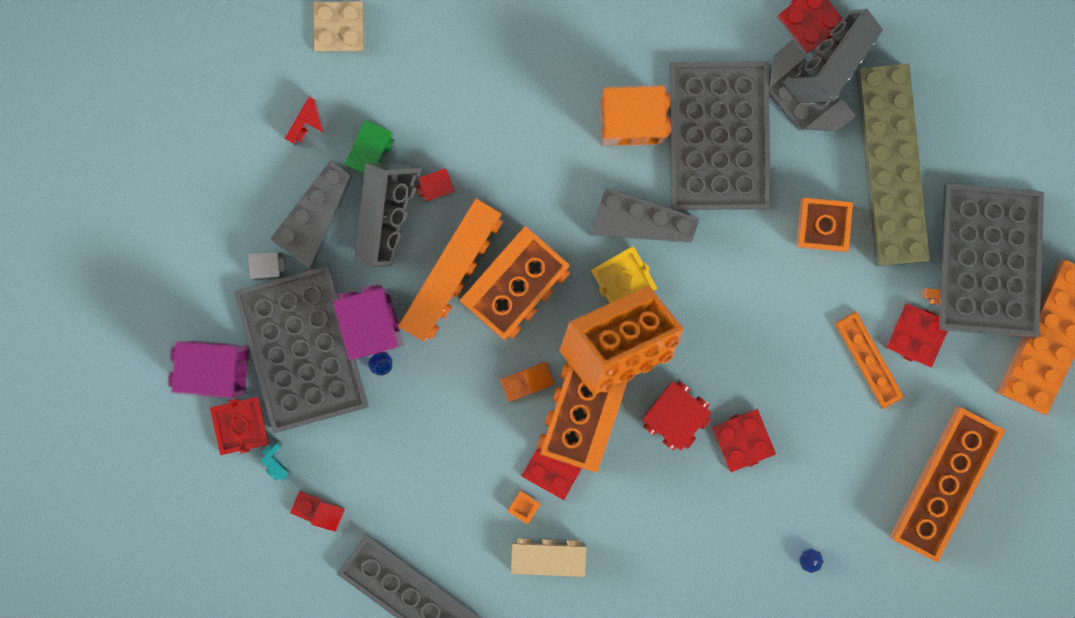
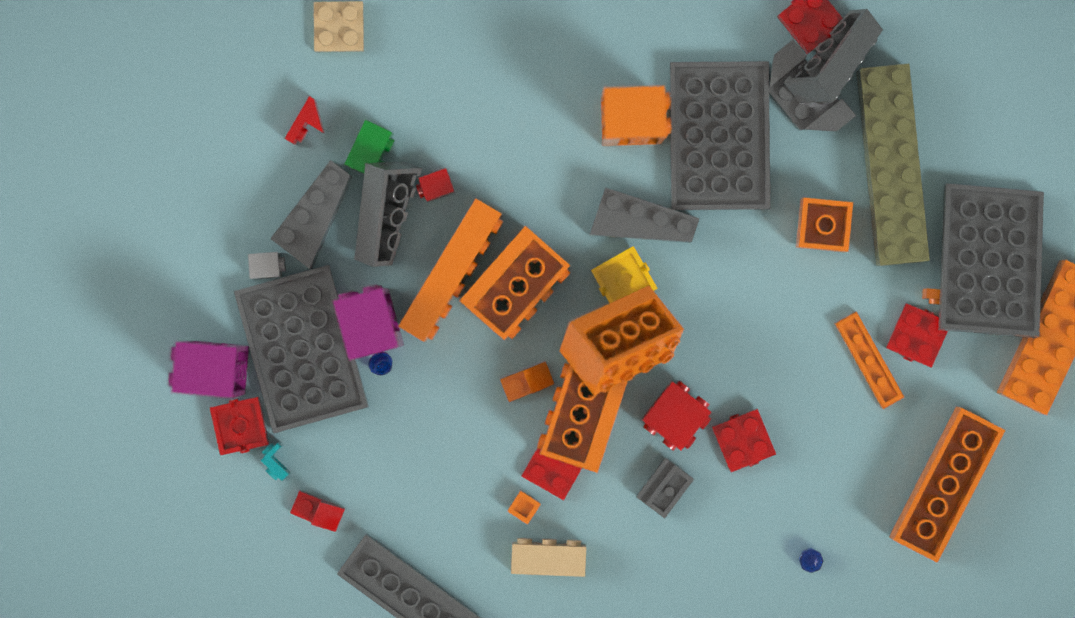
none -> dark grey plate [636,458,694,519]

